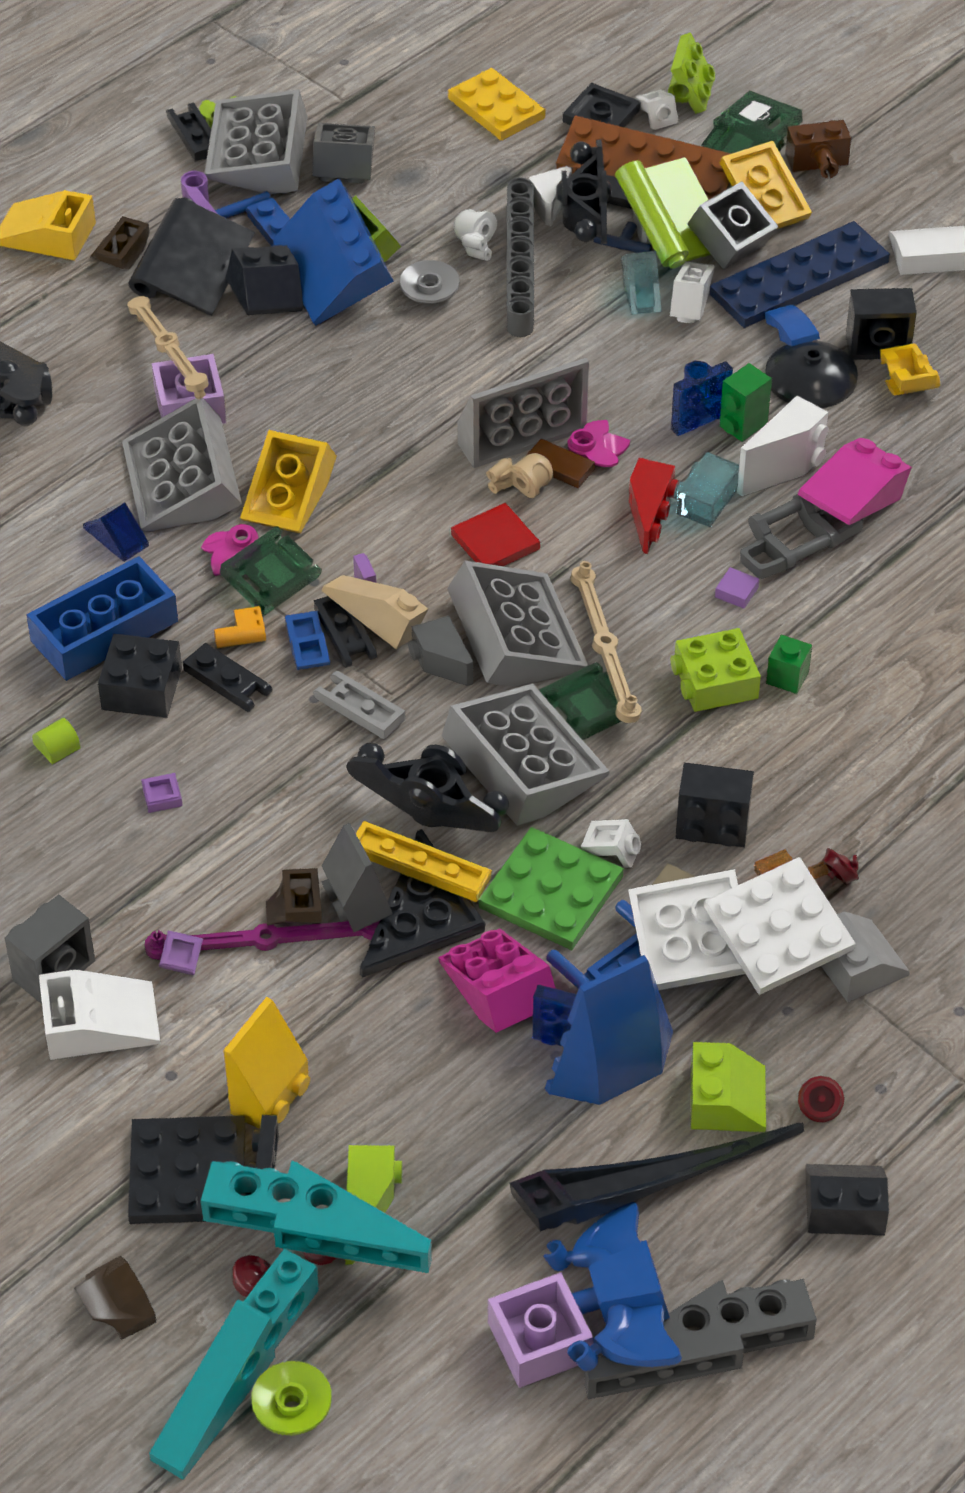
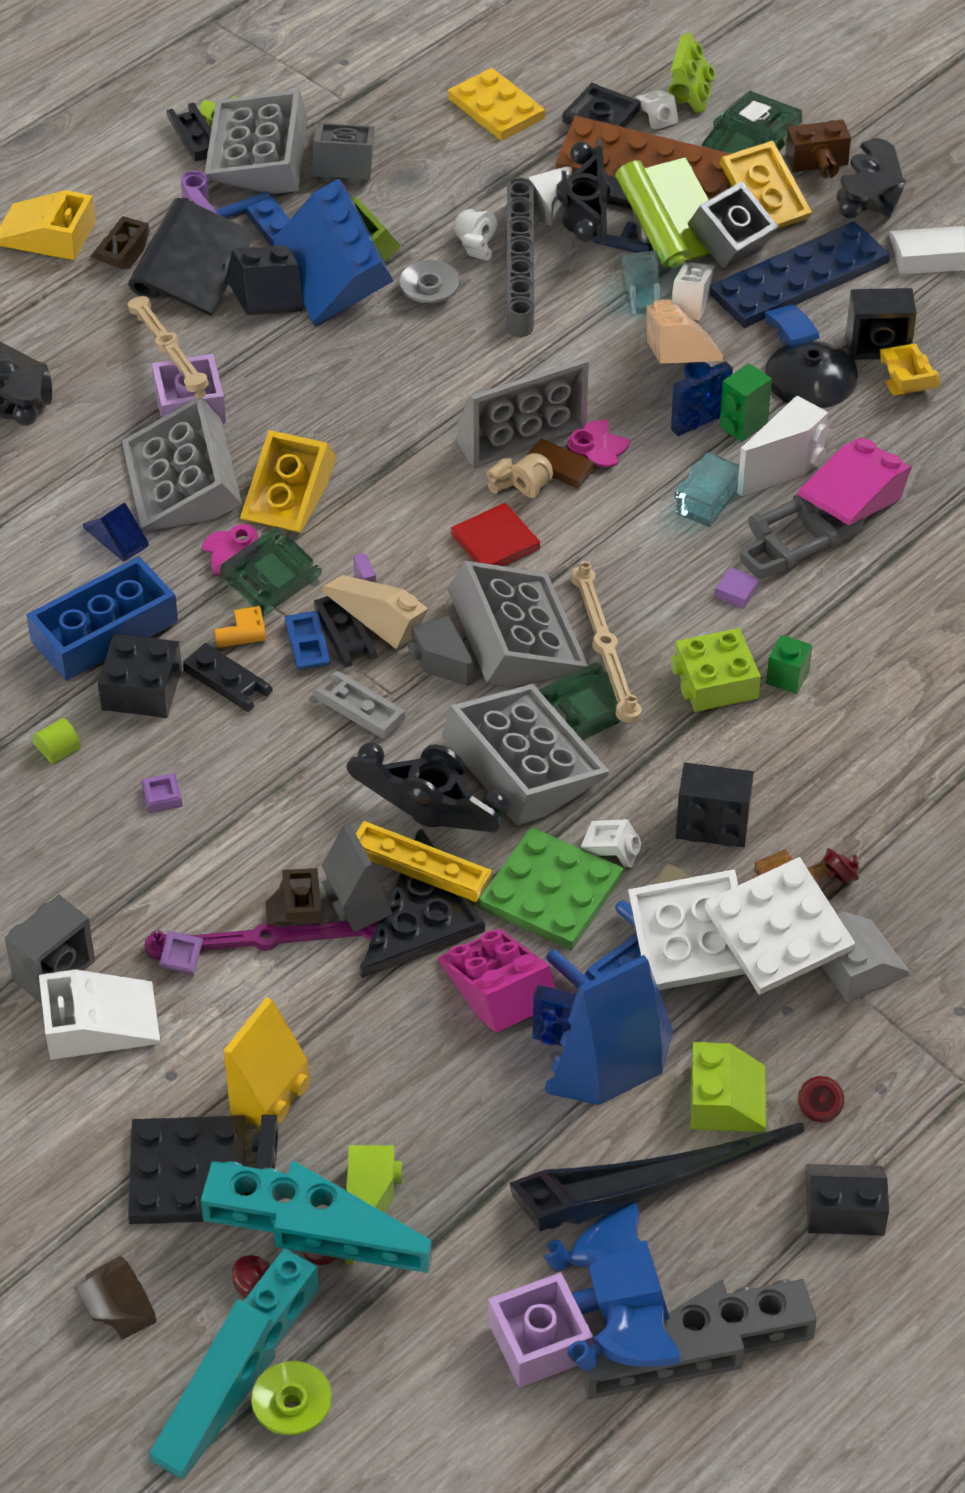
red slope [629,458,679,554] -> none
none -> light nougat slope [646,300,723,364]
none -> black piece [837,138,907,219]

